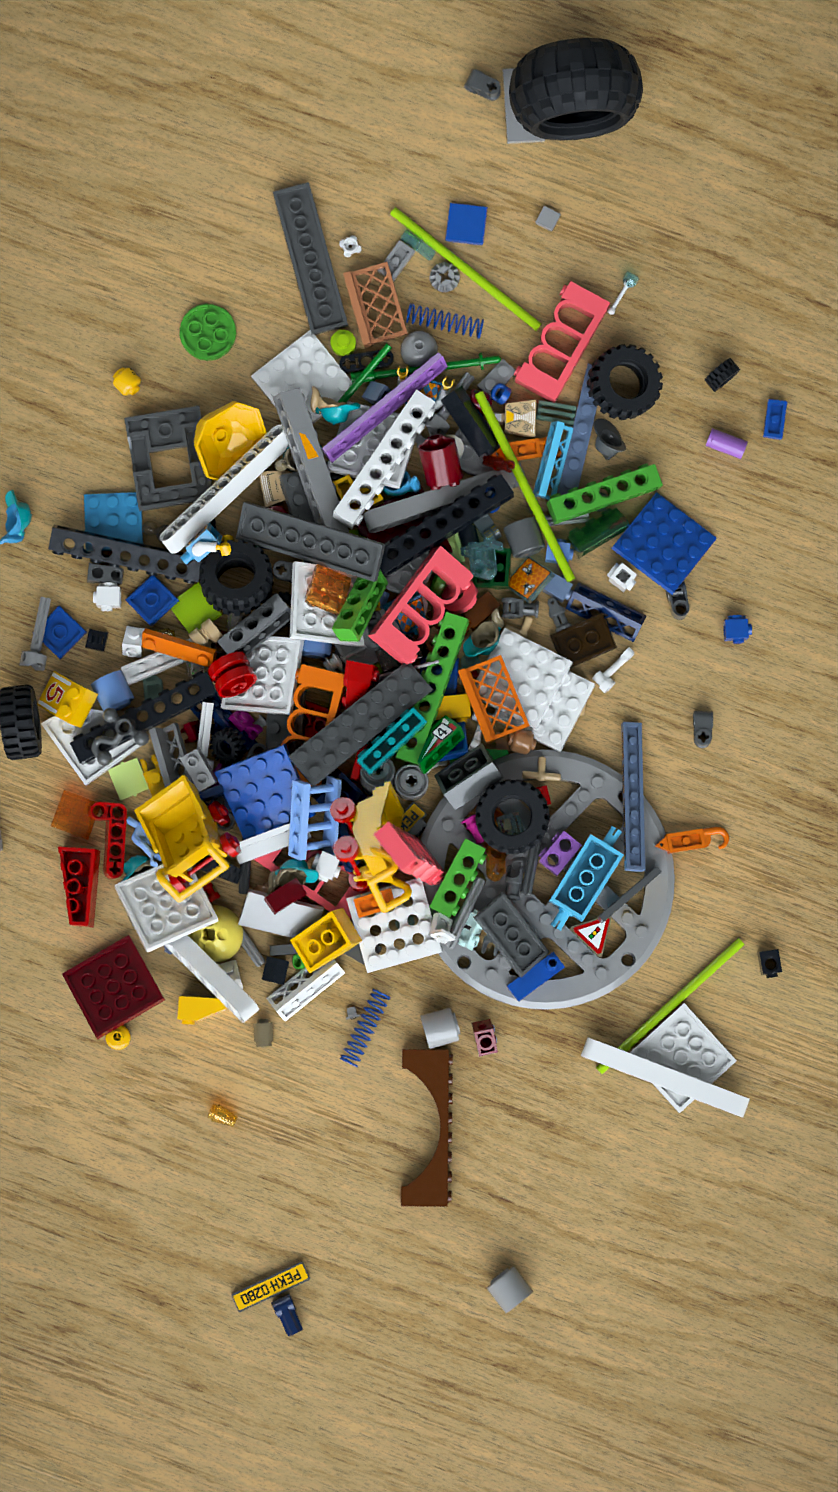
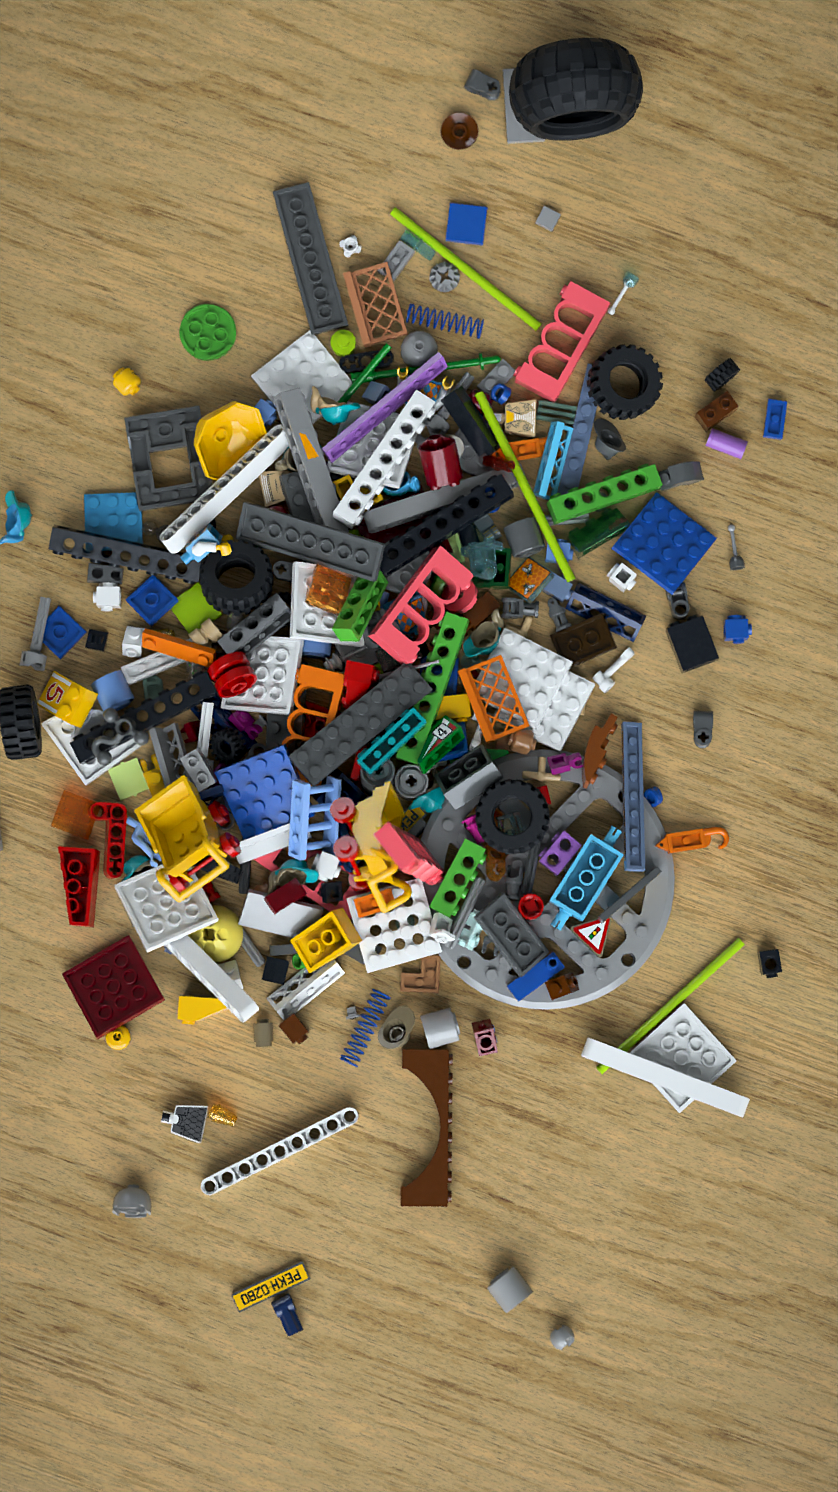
none -> light grey cylinder [112,1185,152,1218]
none -> torso [161,1105,209,1143]
none -> white beam [201,1107,359,1195]
none -> medium blue brick [255,398,277,428]
none -> reddish brown brick [278,1013,309,1045]
none -> black tile [319,881,343,903]
none -> dark tan piece [378,1006,415,1049]
none -> medium nougat tile [400,954,441,994]
none -> teal hair [408,768,445,813]
none -> reddish brown dish [441,113,478,150]
none -> red wheel [518,894,544,920]
none -> reddish brown bracket [545,972,579,1000]
none -> magenta plate [547,752,583,775]
none -> light grey piece [550,1325,574,1350]
none -> dark orange slope [582,713,618,789]
none -> blue tile [643,786,663,807]
none -> dark grey brick [658,461,704,491]
none -> black brick [666,614,719,673]
none -> reddish brown brick [695,391,739,432]
none -> hinge [728,524,745,570]

